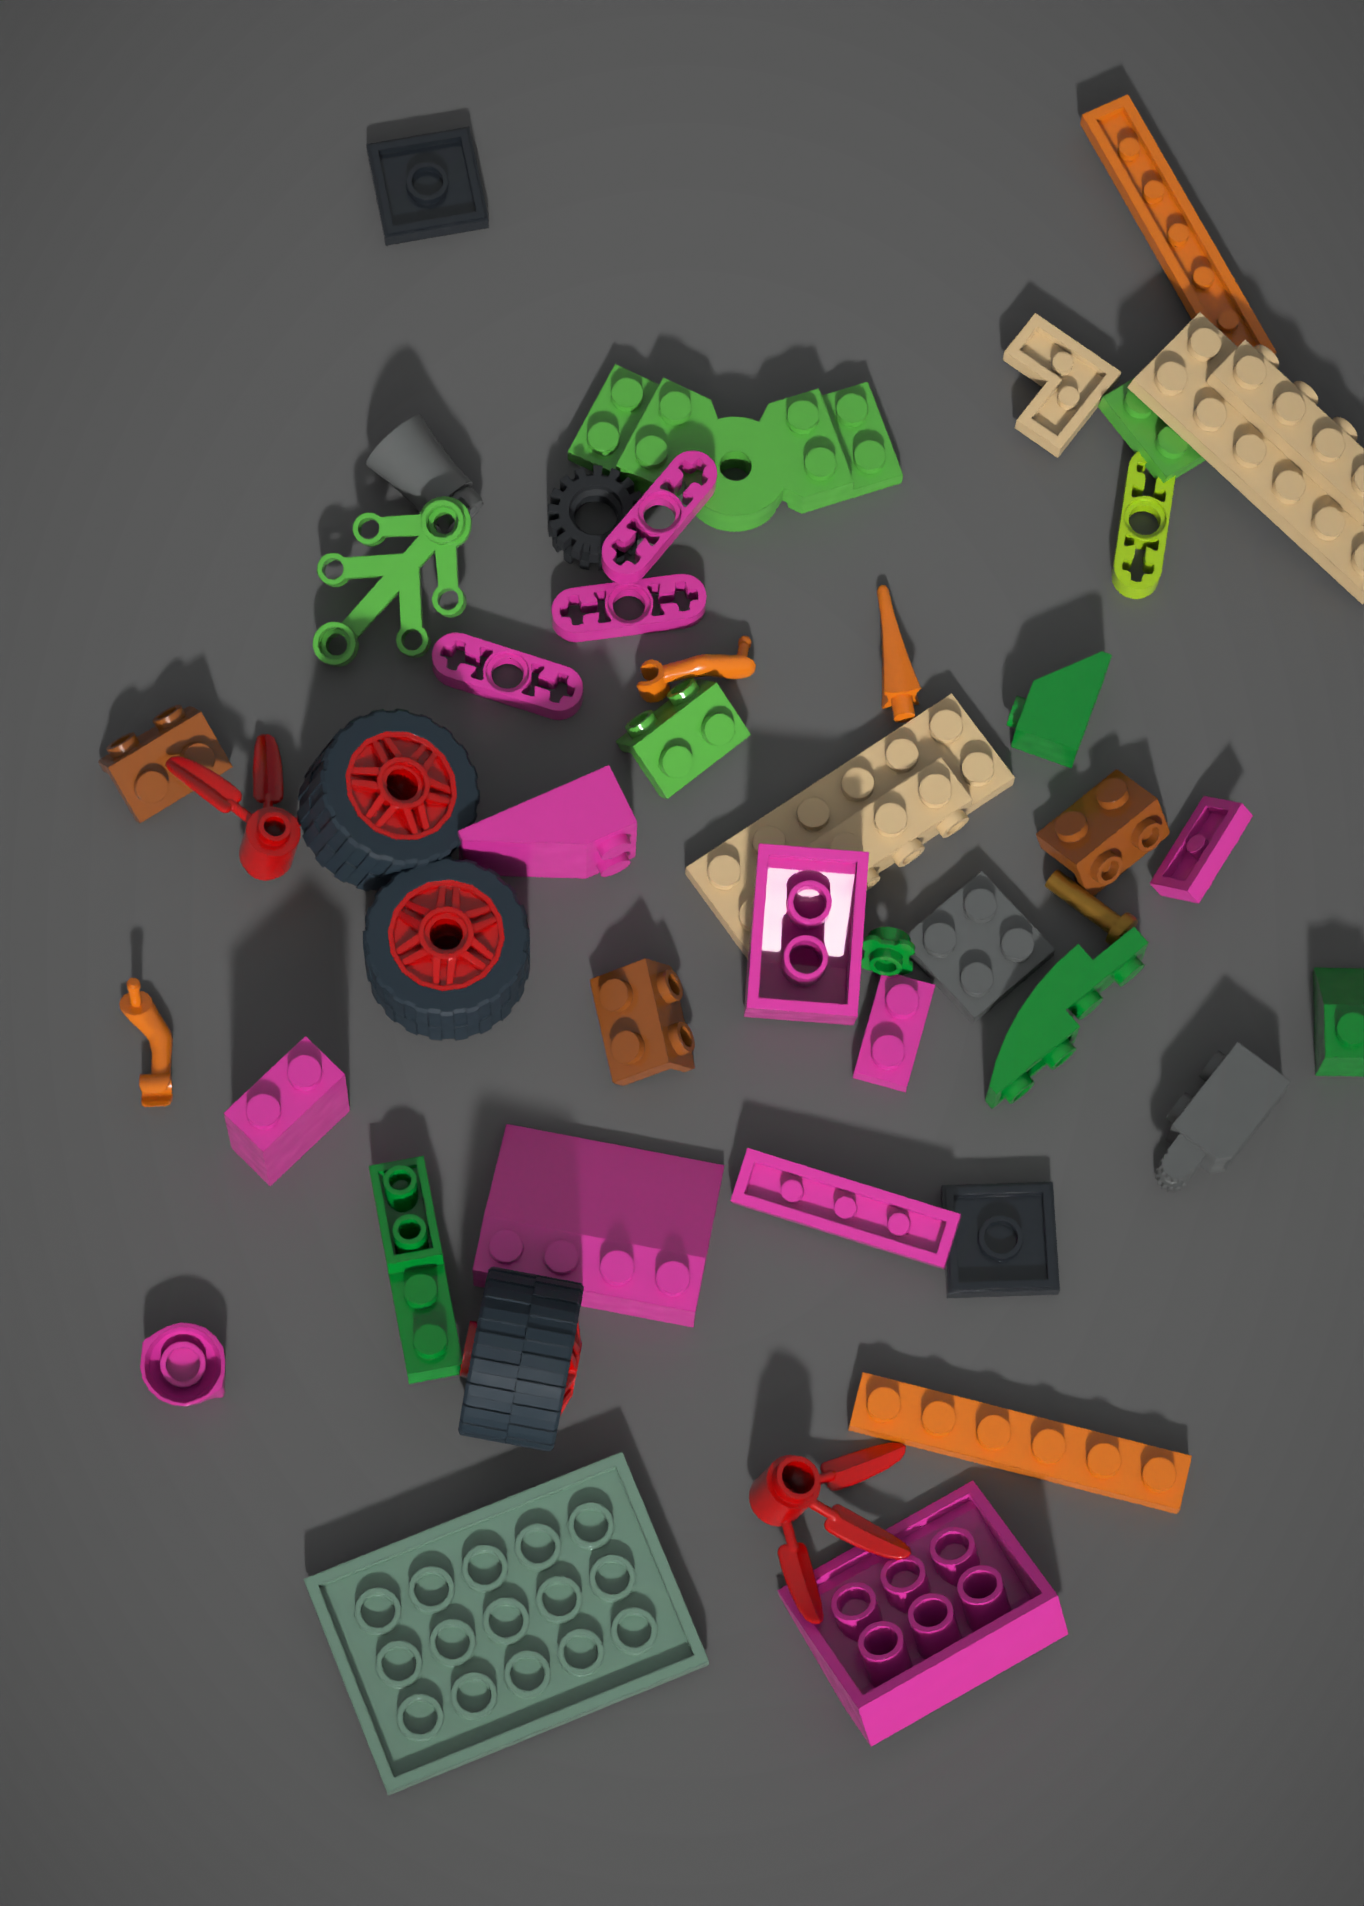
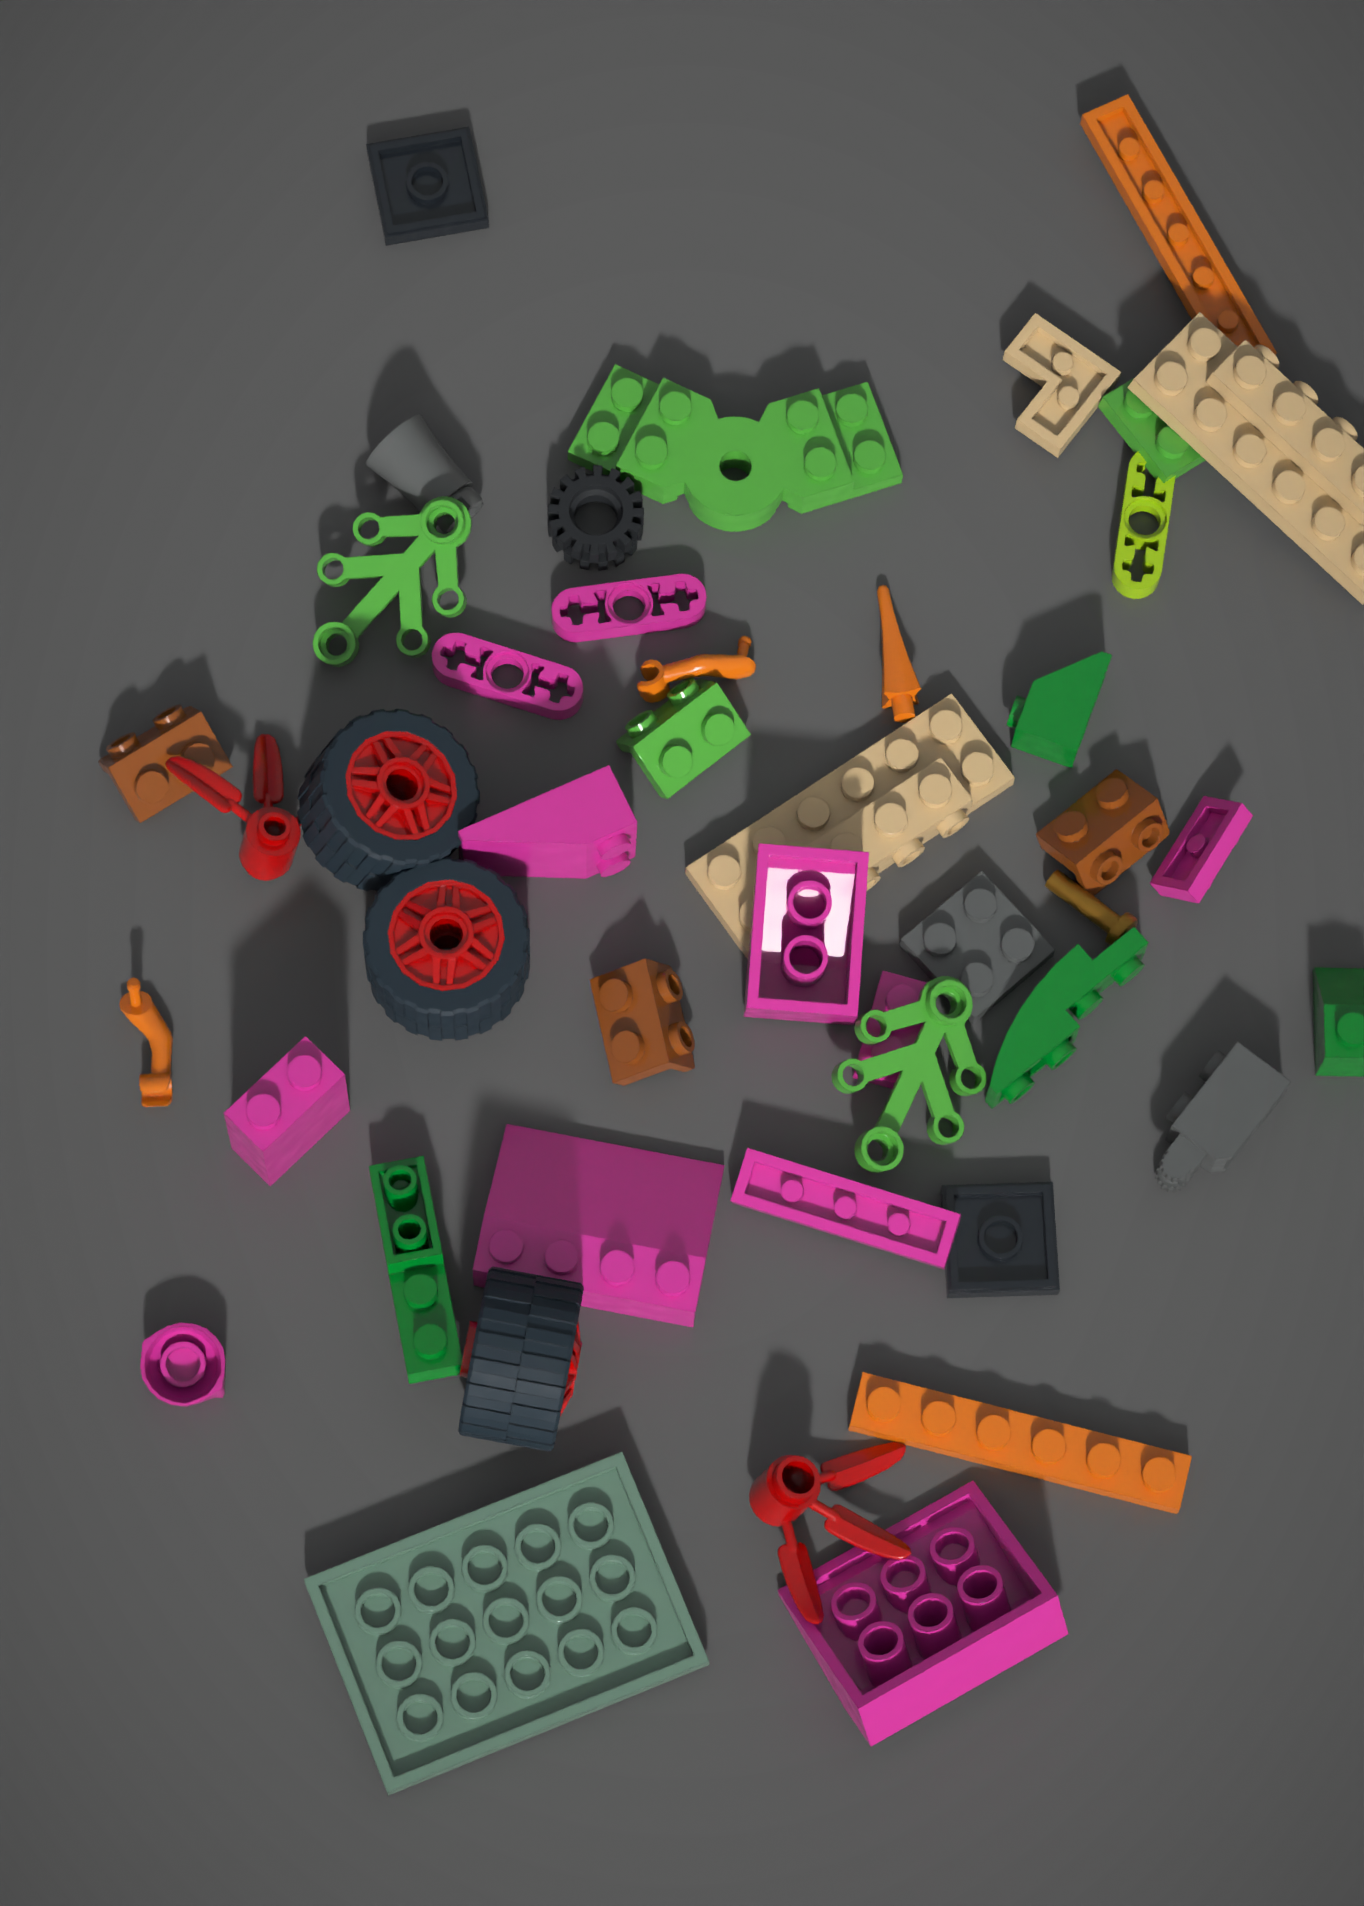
dark pink beam [601,451,717,584] -> none
green plate [861,927,915,976] -> none
none -> bright green plant [831,976,987,1173]

